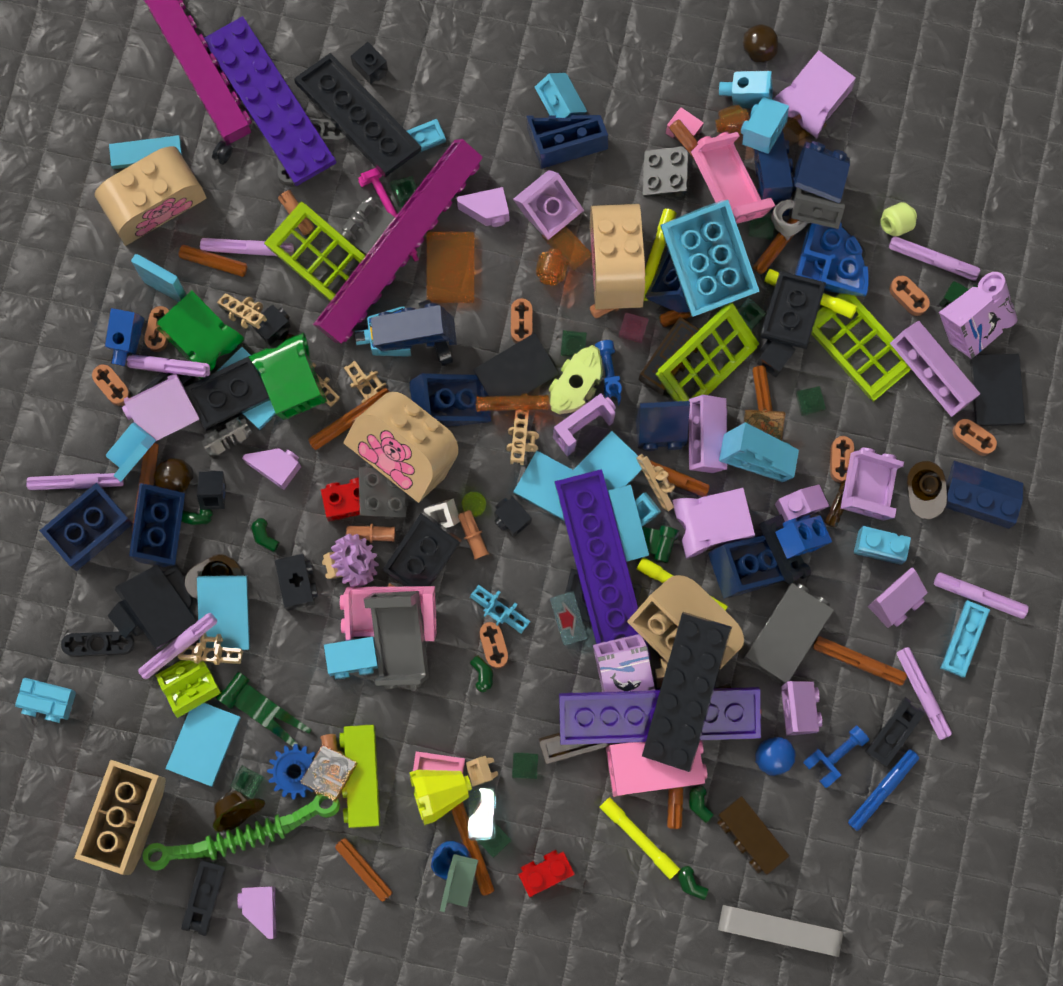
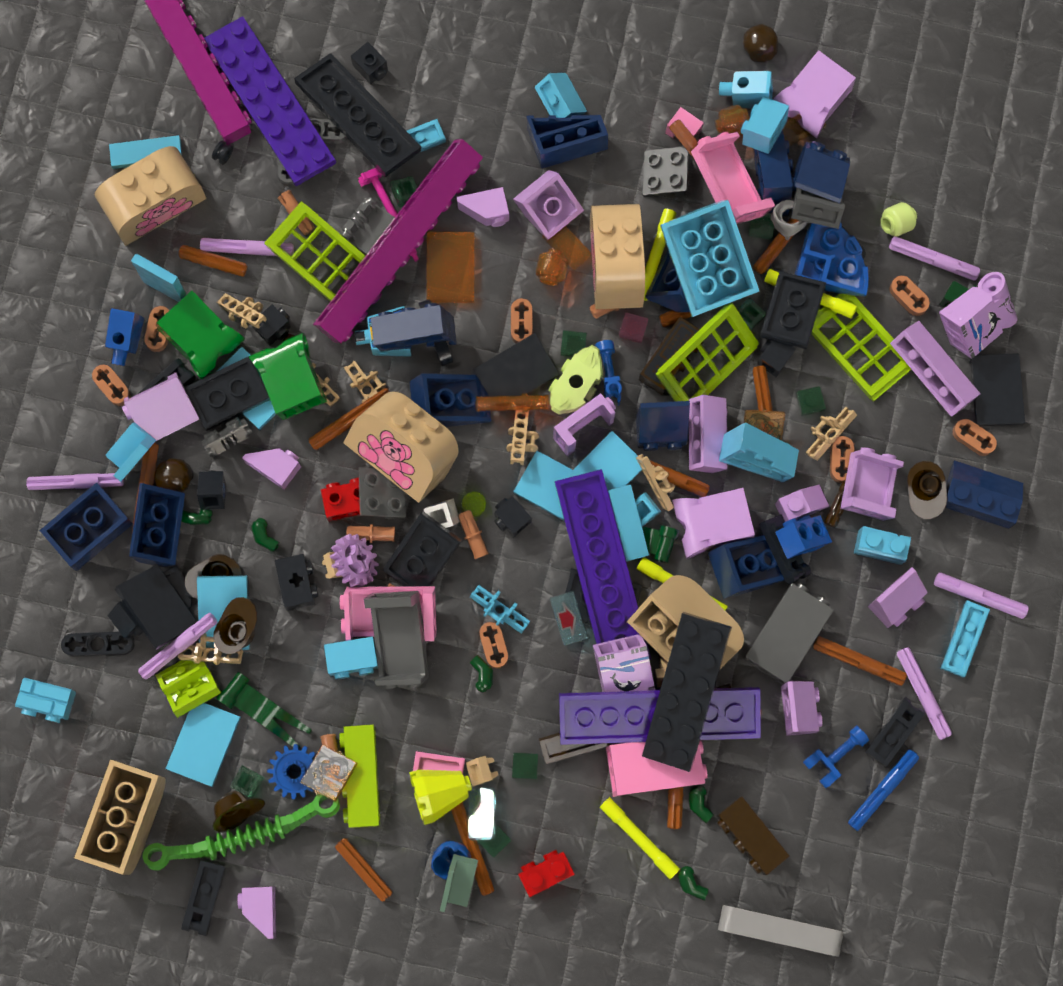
lavender axle [127,354,210,377] -> none
blue hair [755,737,795,776] -> none
none -> dark brown piece [213,597,257,654]
none -> tan piece [806,407,857,461]

